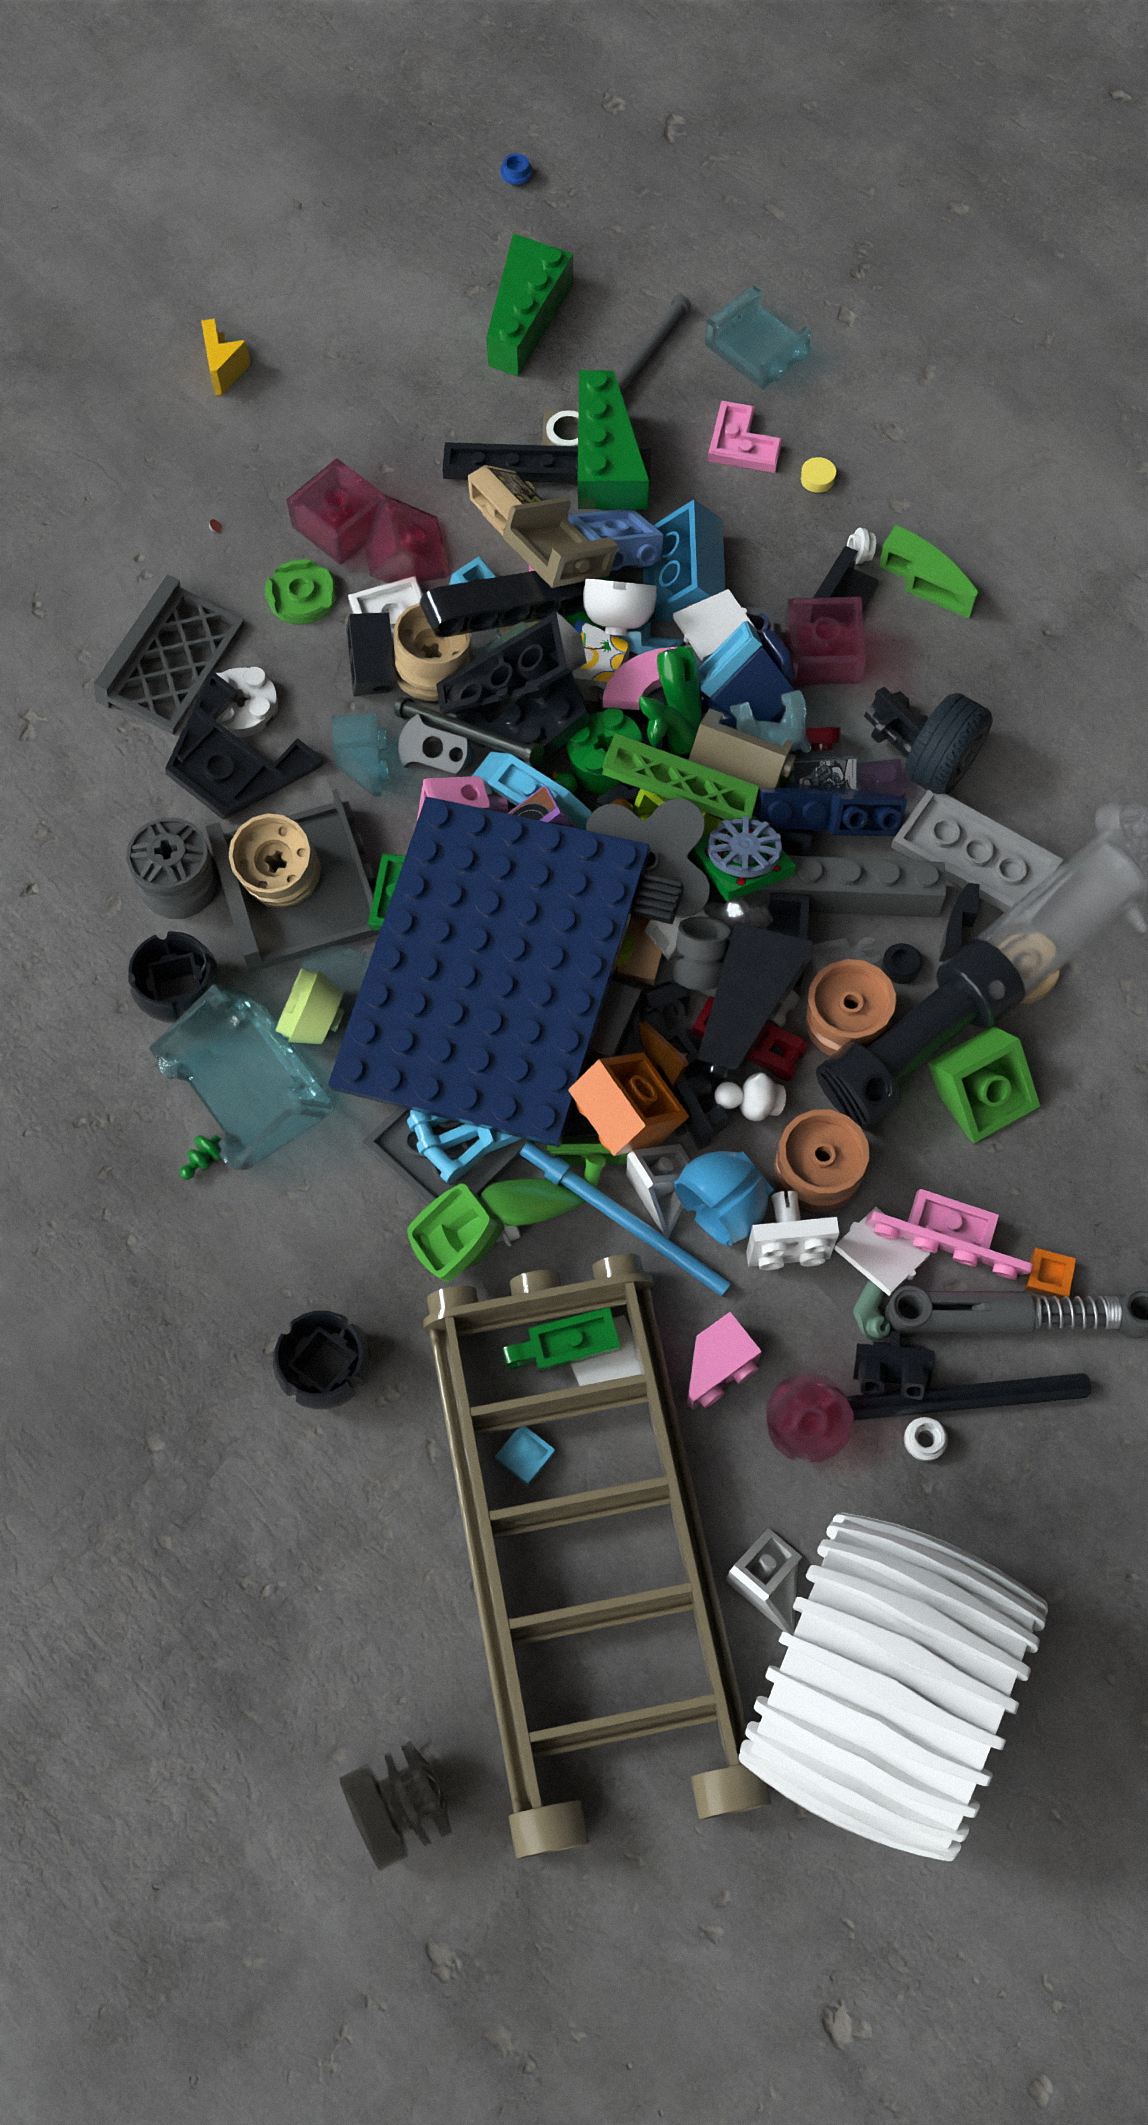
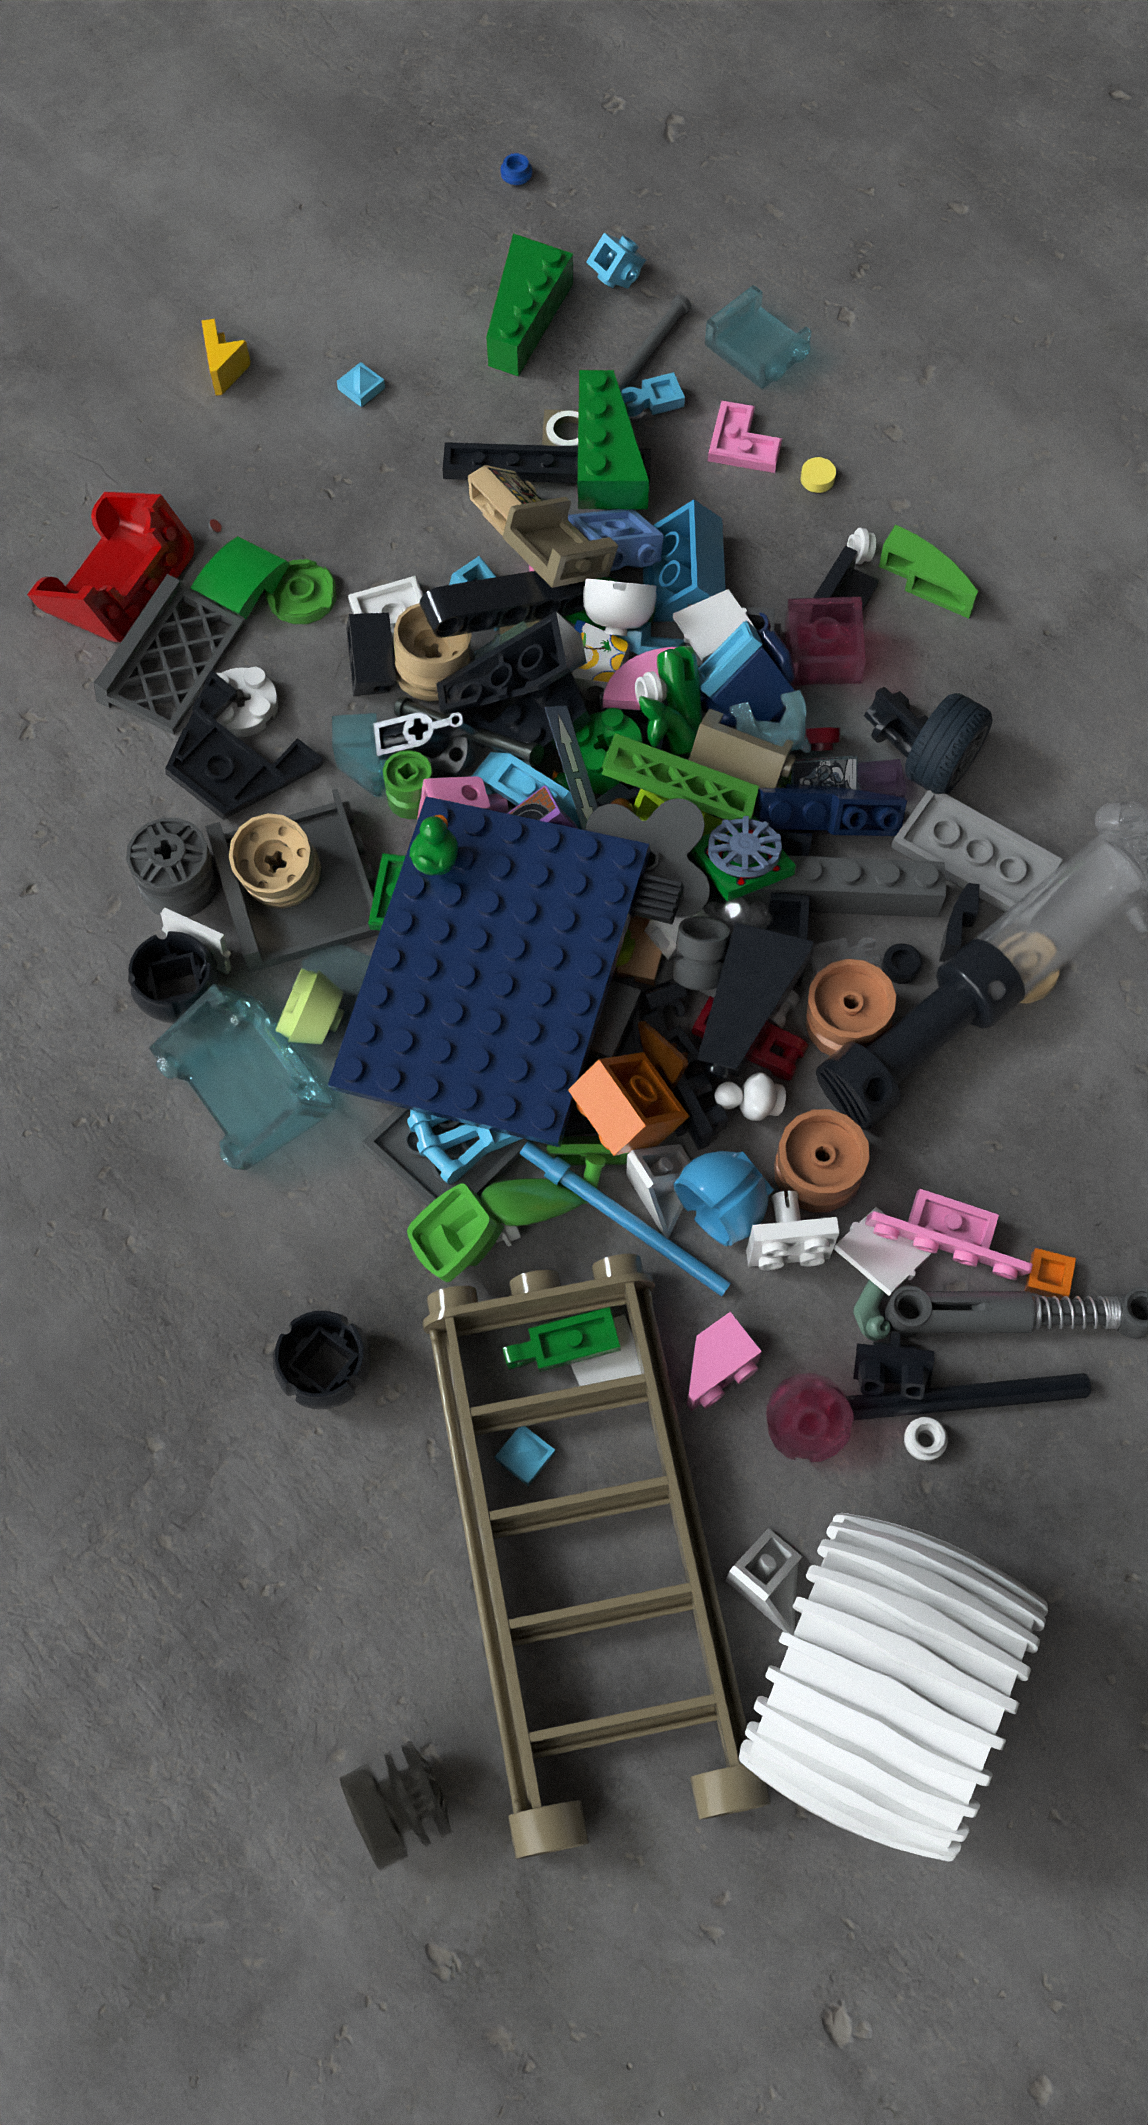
green hair [180,1135,223,1180] -> none
clear pink brick [286,458,390,565] -> none
clear pink slope [364,494,451,583] -> none
bright green slope [928,1026,1040,1143] -> none
none -> red windscreen [27,492,194,643]
none -> white piece [160,908,231,974]
none -> green slope [190,536,290,619]
none -> medium azure tile [337,362,385,407]
none -> black piece [373,713,479,760]
none -> bright green wheel [383,750,432,819]
none -> green animal [409,815,458,876]
none -> sand blue sticker [545,706,598,830]
none -> medium azure brick [586,233,646,289]
none -> medium azure plate [621,372,685,417]
none -> white plate [635,671,666,705]

